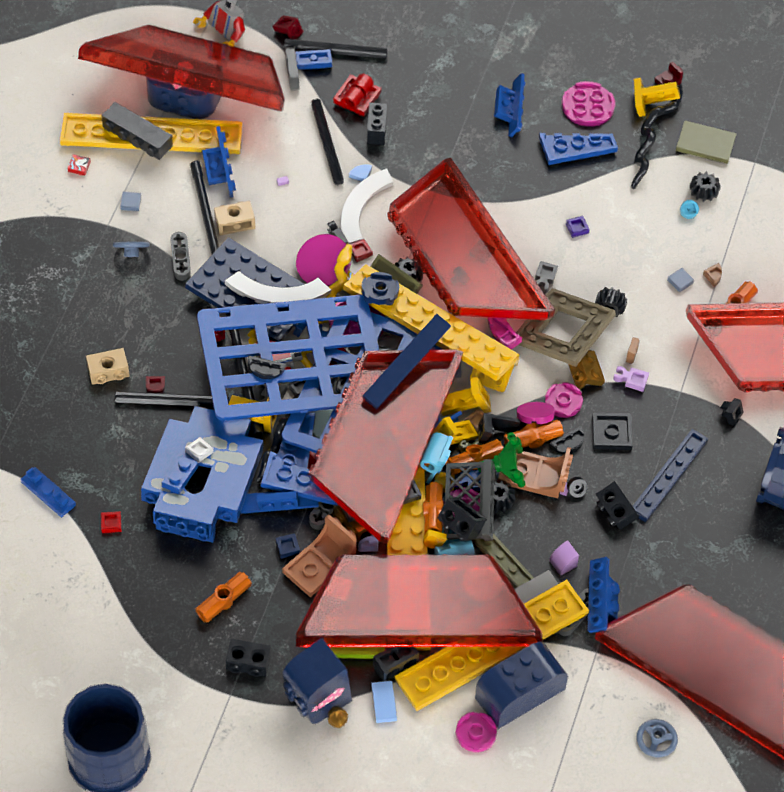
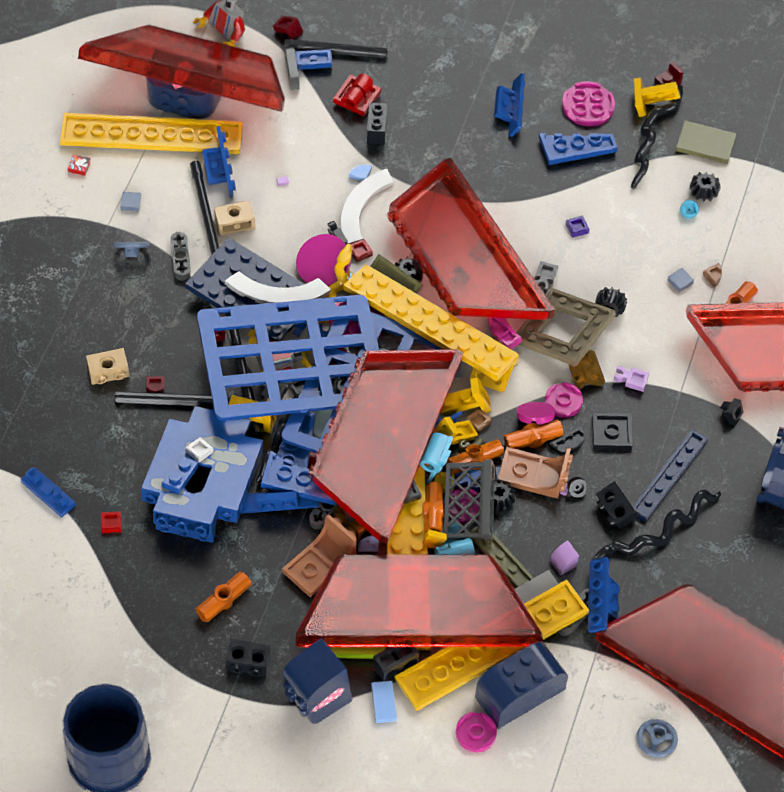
brick [101,102,173,160] -> none
black tile [248,355,286,379] -> none
dark blue plate [276,533,300,558] -> none
black axle [311,98,344,185] -> none
pearl gold plate [328,707,348,728] -> none
plate [361,272,399,305] -> none
dark blue tile [362,314,451,409] -> none
black brick [437,497,487,541] -> none
black bracket [478,413,520,444] -> none
green axle [478,433,526,488] -> none
medium nougat tile [626,337,640,364] -> none
none -> black animal [591,490,721,560]

